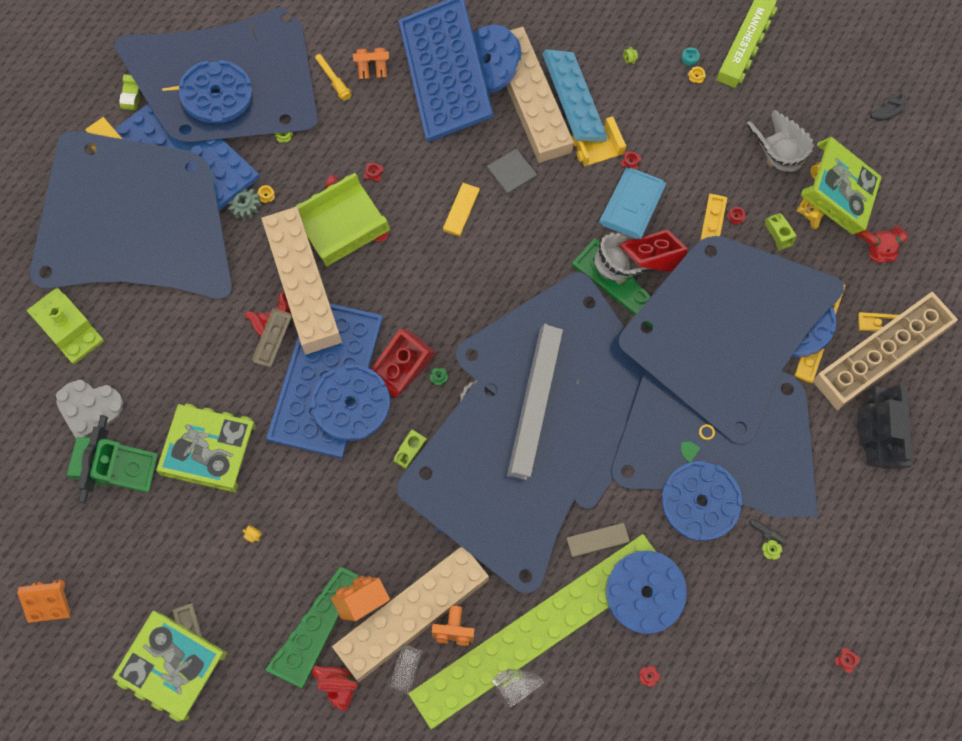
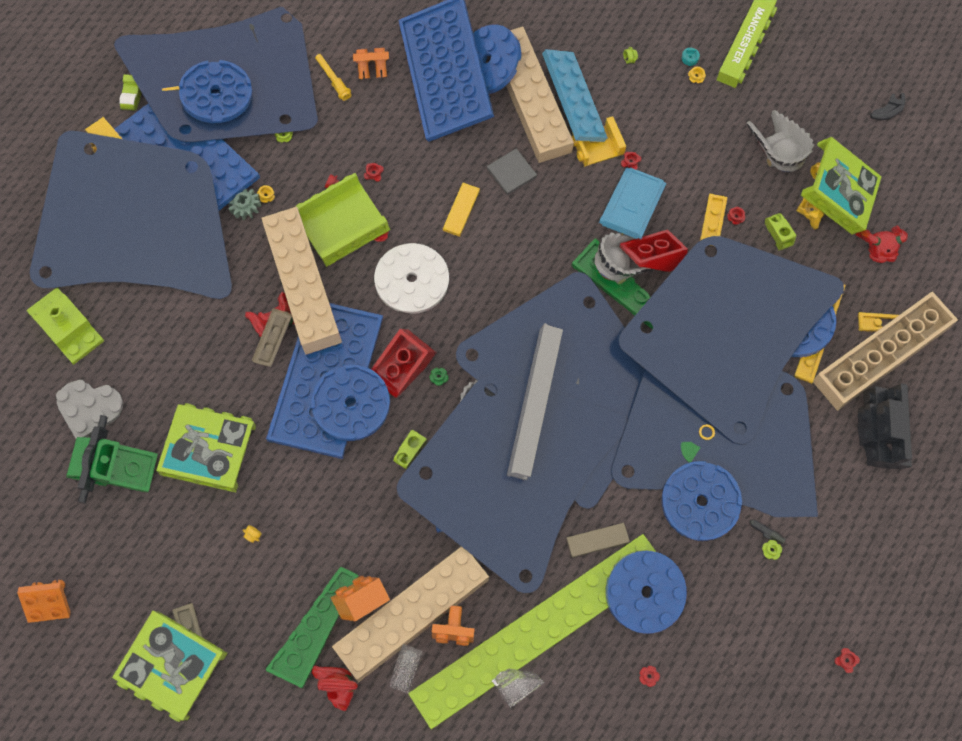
none -> white plate [374,243,449,314]

